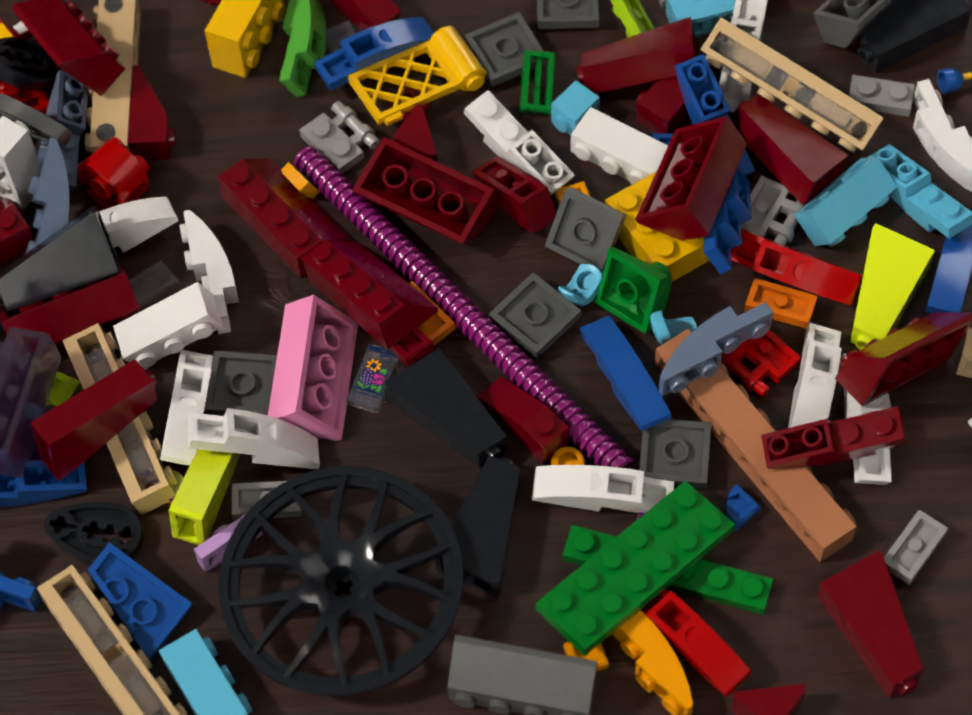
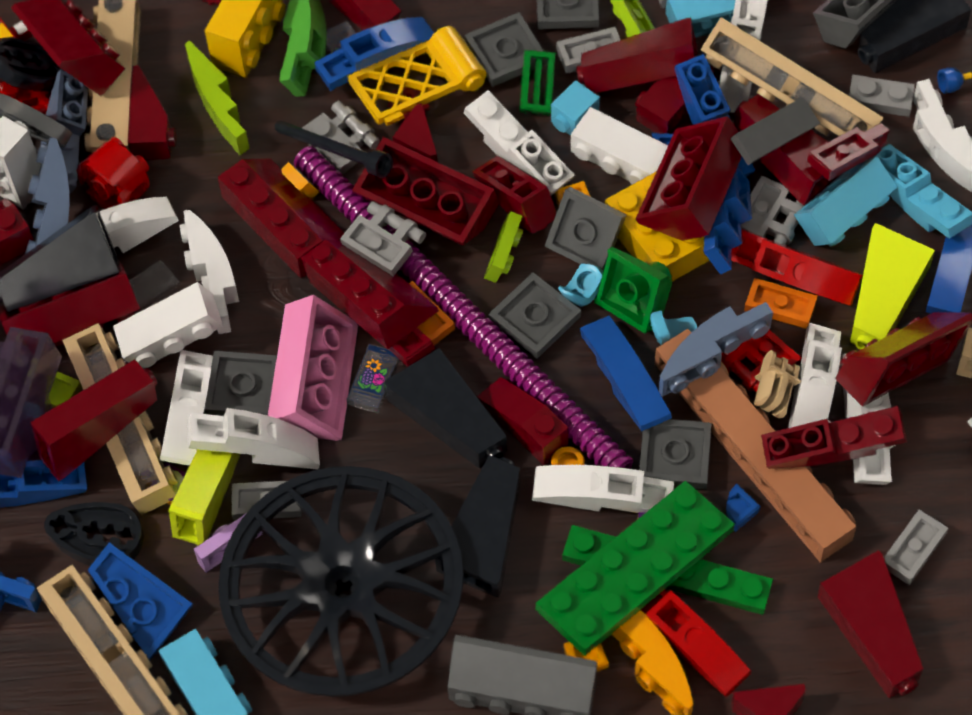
none -> lime slope [185,41,250,155]
none -> black piece [274,121,393,178]
none -> light grey plate [340,201,426,276]
none -> lime plate [484,211,523,283]
none -> light grey plate [557,27,620,73]
none -> dark grey tile [730,97,820,165]
none -> tan arm [754,350,801,418]
none -> dark red hinge [807,123,890,181]

